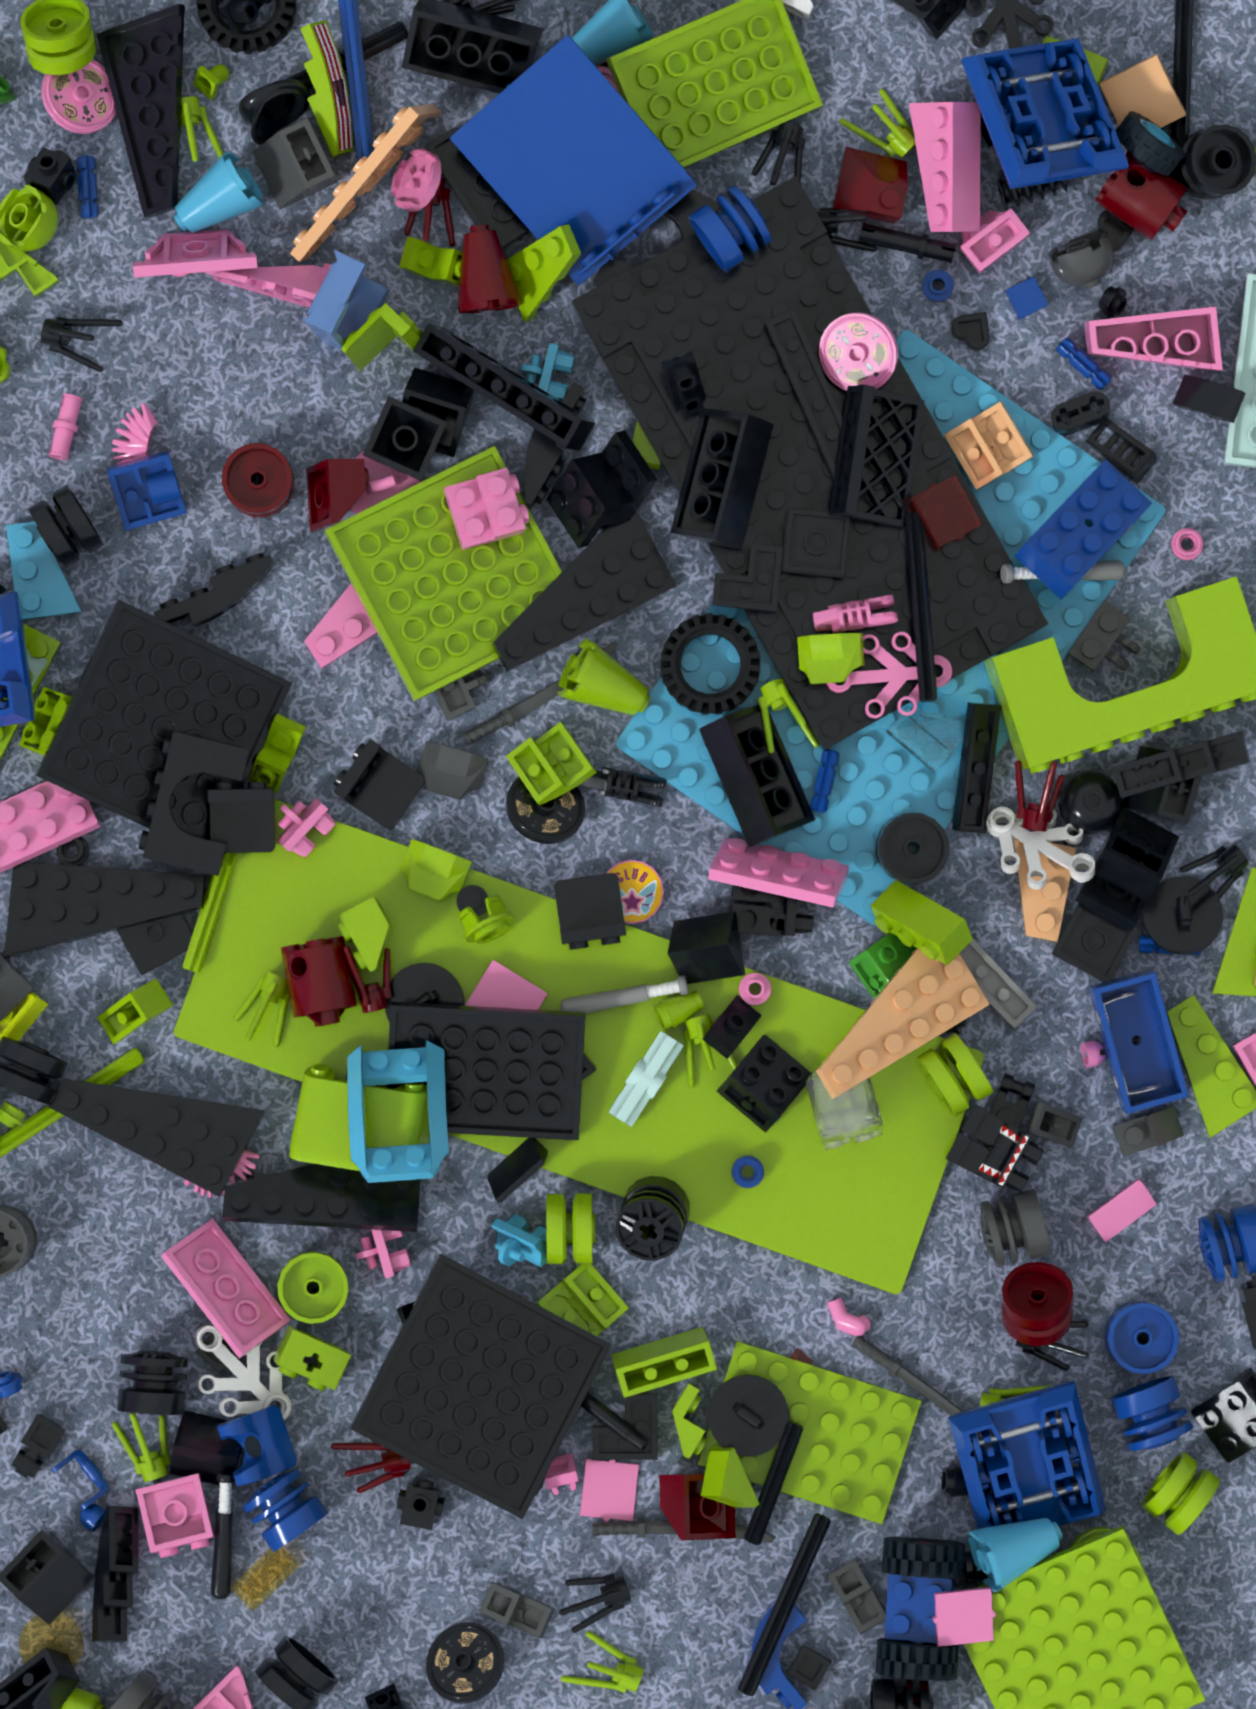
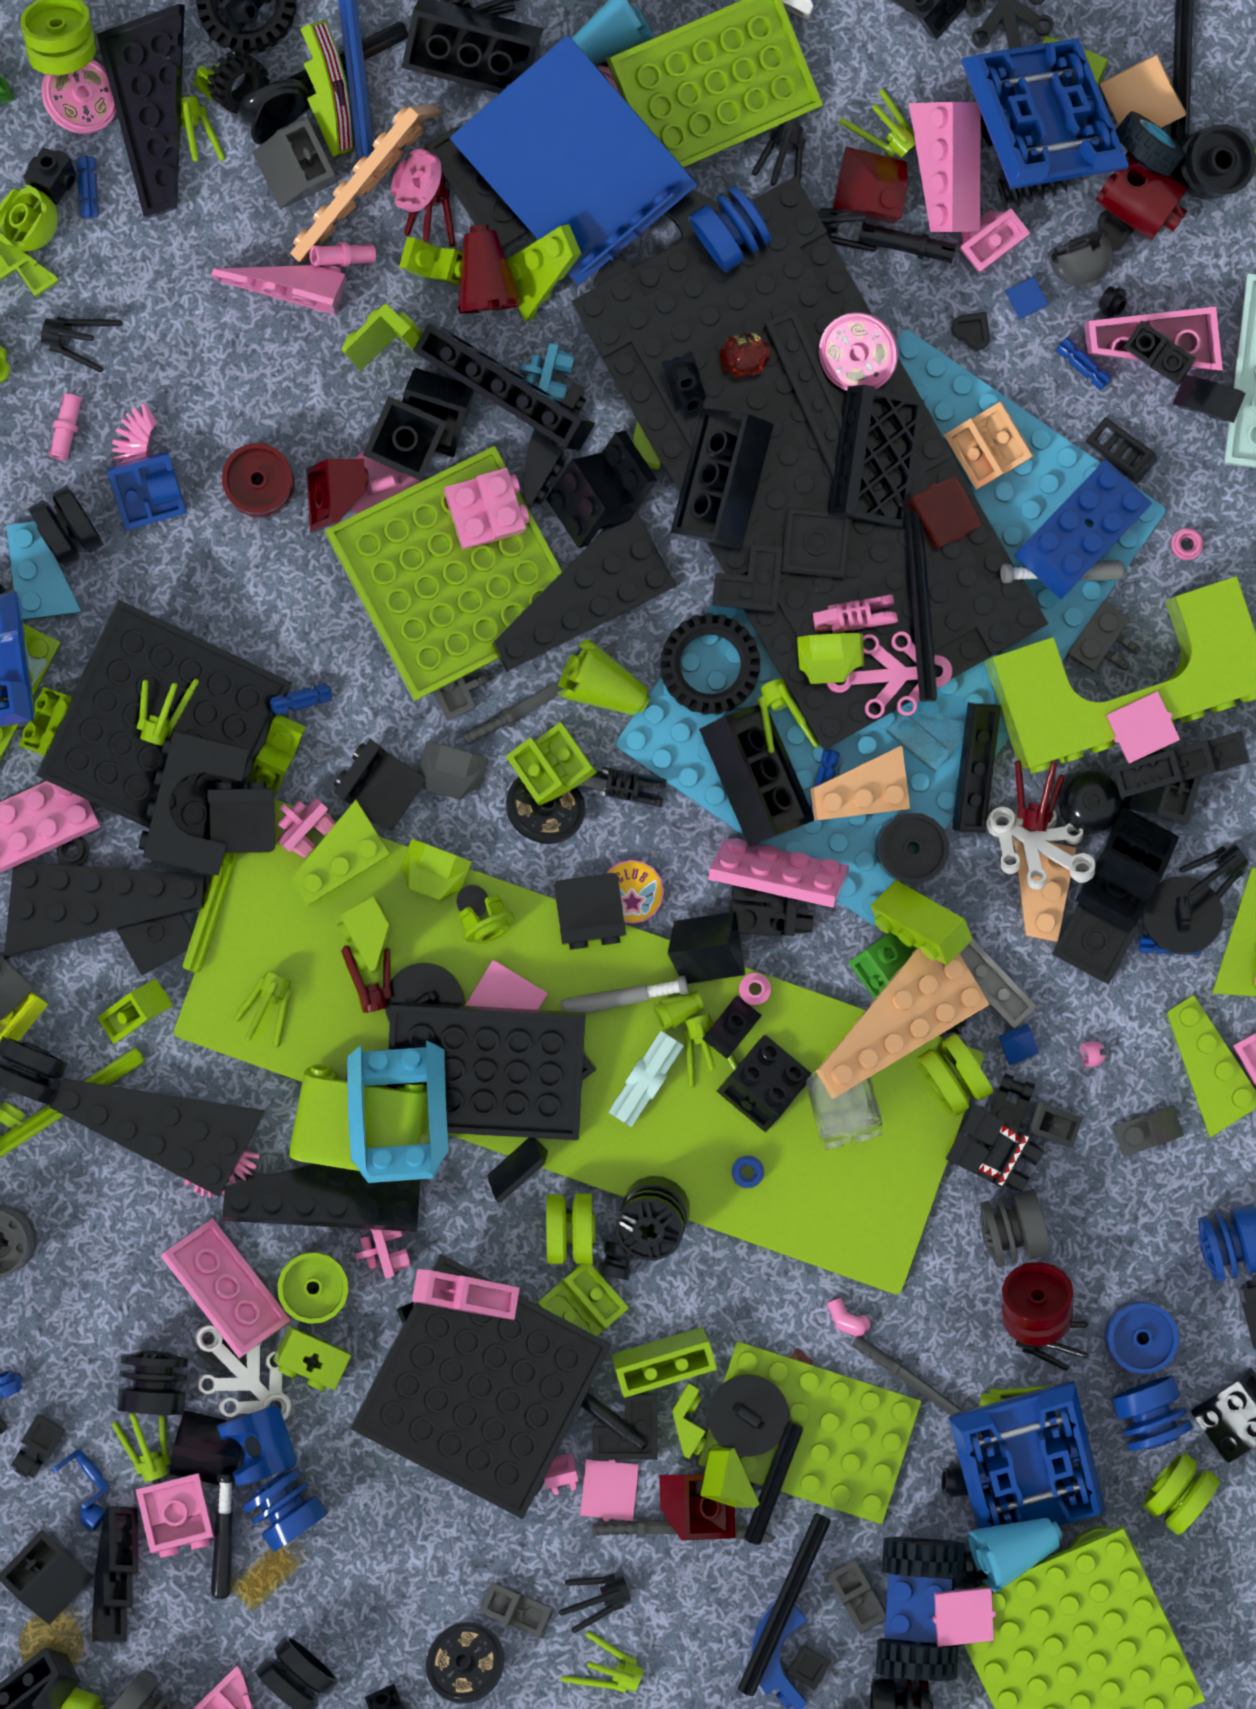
bright pink wing [133,229,258,278] -> none
black slope [154,553,274,627] -> none
medium azure cone [174,151,265,233] -> none
dark red cylinder [281,936,357,1027] -> none
medium blue piece [302,250,389,351] -> none
bright pink wing [304,584,377,669] -> none
dark red plant [331,1443,411,1493] -> none
black brick [397,1479,445,1530] -> none
medium azure hips [491,1214,547,1267] -> none
blue plate [922,270,954,302] -> none
black beam [1051,391,1110,436] -> none
bright pink slope [1086,1179,1157,1243] -> none
blue piece [1088,969,1189,1114] -> none
none -> lime plant [136,679,199,746]
none -> black tyre [207,50,270,114]
none -> blue axle [270,683,332,716]
none -> lime wedge [291,800,391,906]
none -> bright pink pin [310,242,376,268]
none -> bright pink slope [412,1269,520,1320]
none -> black wheel [598,1241,635,1280]
none -> clear red head [720,333,770,377]
none -> light nougat wing [810,745,910,821]
none -> blue tile [998,1024,1039,1066]
none -> bright pink piece [1106,691,1180,764]
none -> black slope [1123,321,1196,386]

